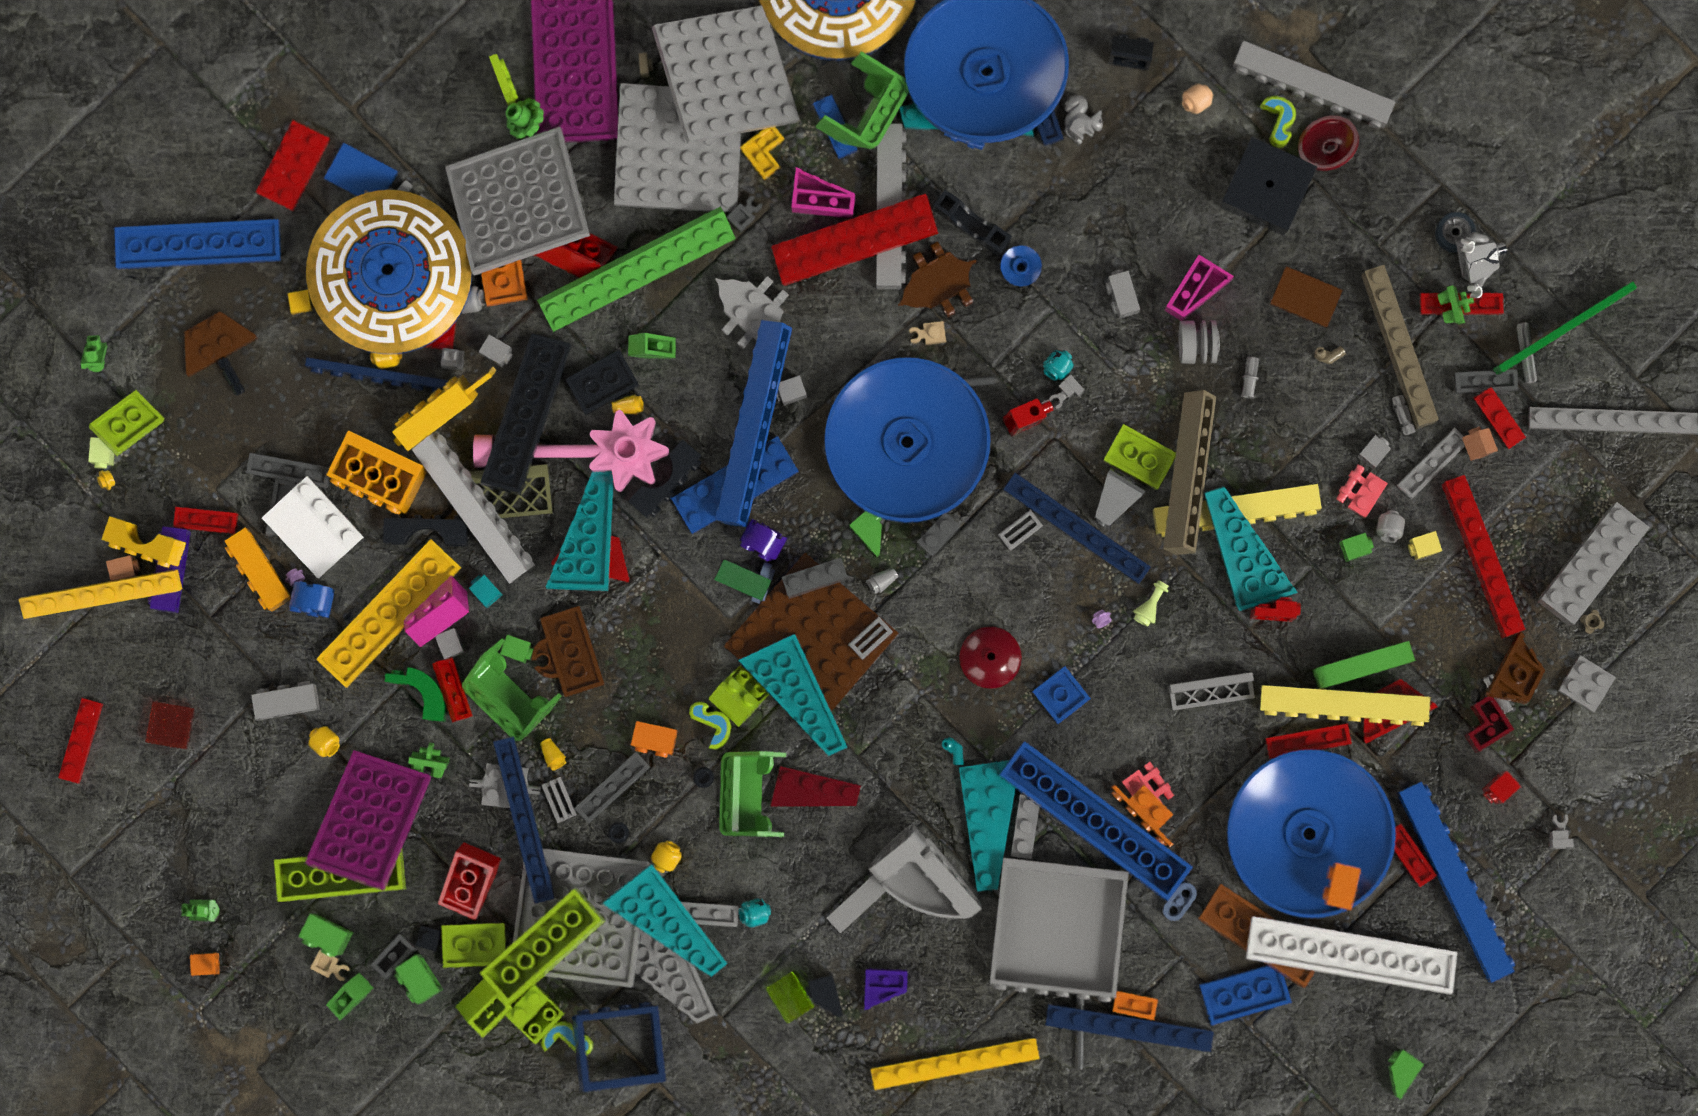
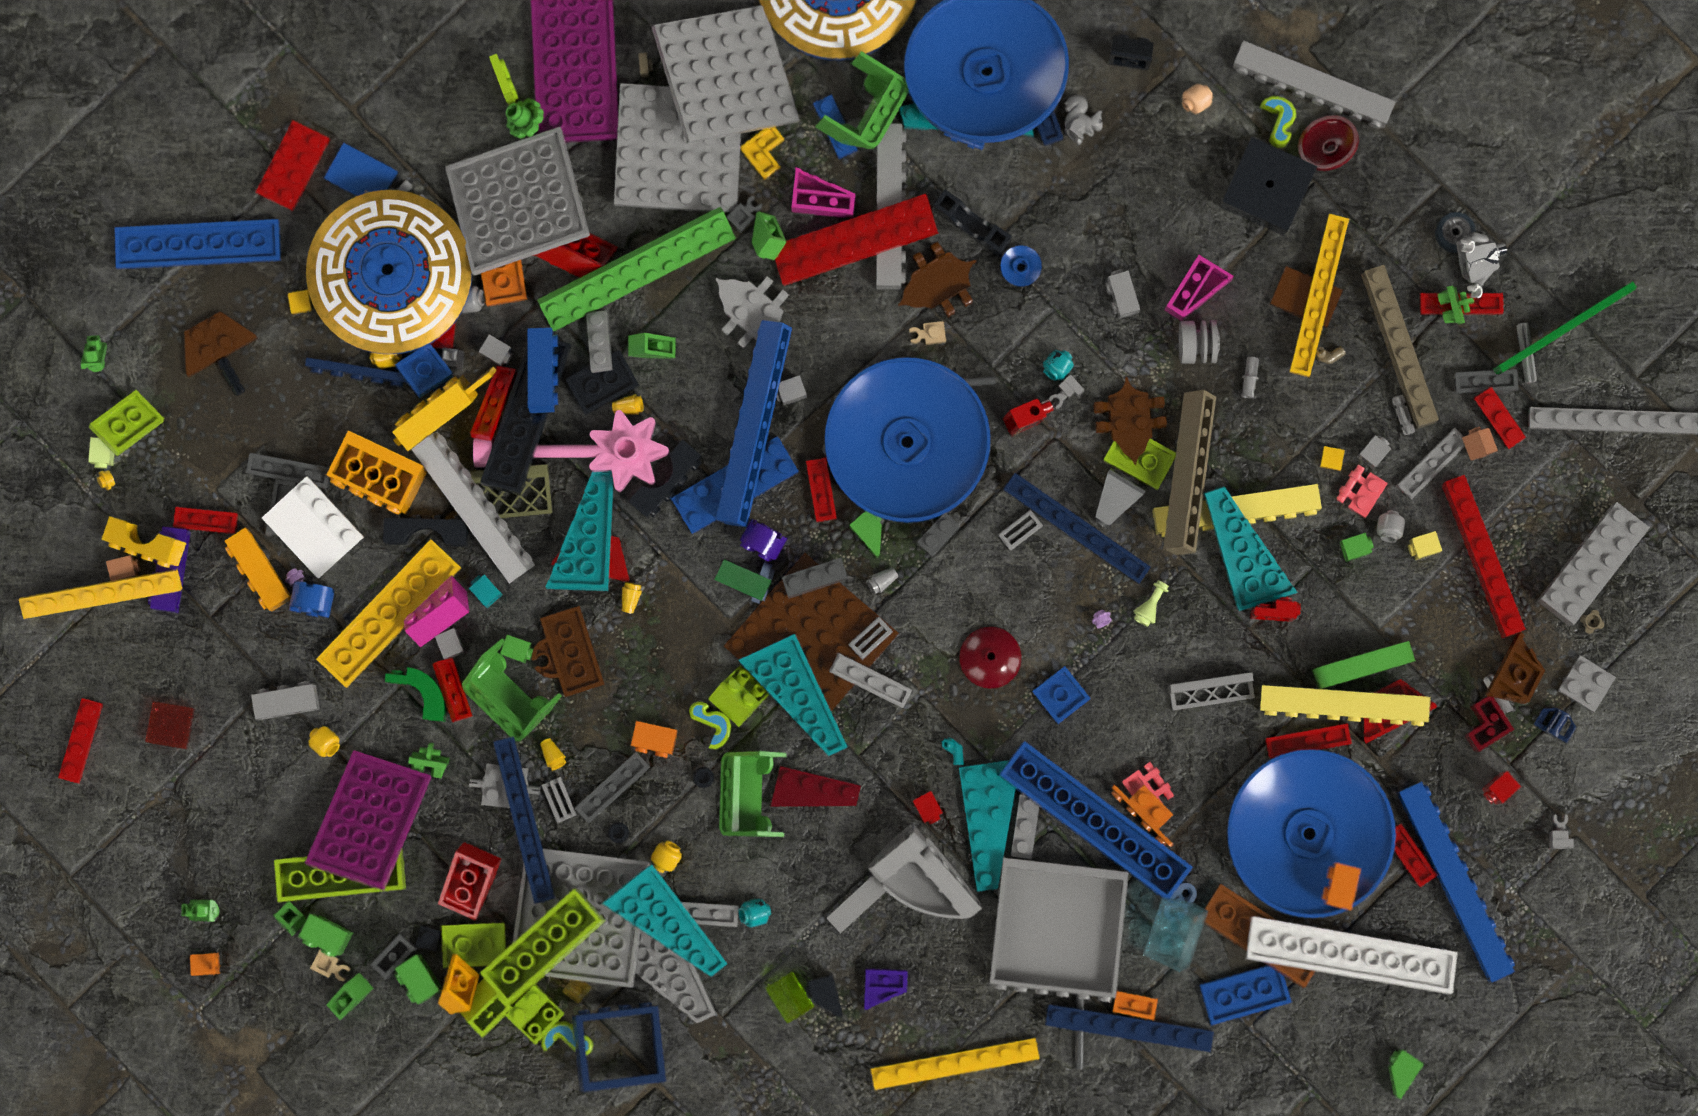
none -> bright green brick [274,901,307,936]
none -> blue plate [395,344,453,398]
none -> light orange slope [438,954,480,1014]
none -> red plate [470,366,517,441]
none -> blue brick [527,328,558,413]
none -> clear yellow plate [562,980,592,1004]
none -> light grey plate [586,311,612,373]
none -> yellow cone [622,582,642,613]
none -> bright green slope [752,211,786,260]
none -> red plate [806,458,837,523]
none -> light grey tile [829,653,912,708]
none -> red brick [912,791,943,825]
none -> reddish brown animal [1094,377,1167,465]
none -> clear light blue slope [1143,898,1208,972]
none -> yellow plate [1289,214,1349,377]
none -> yellow tile [1320,446,1345,471]
none -> dark blue piece [1534,708,1576,744]

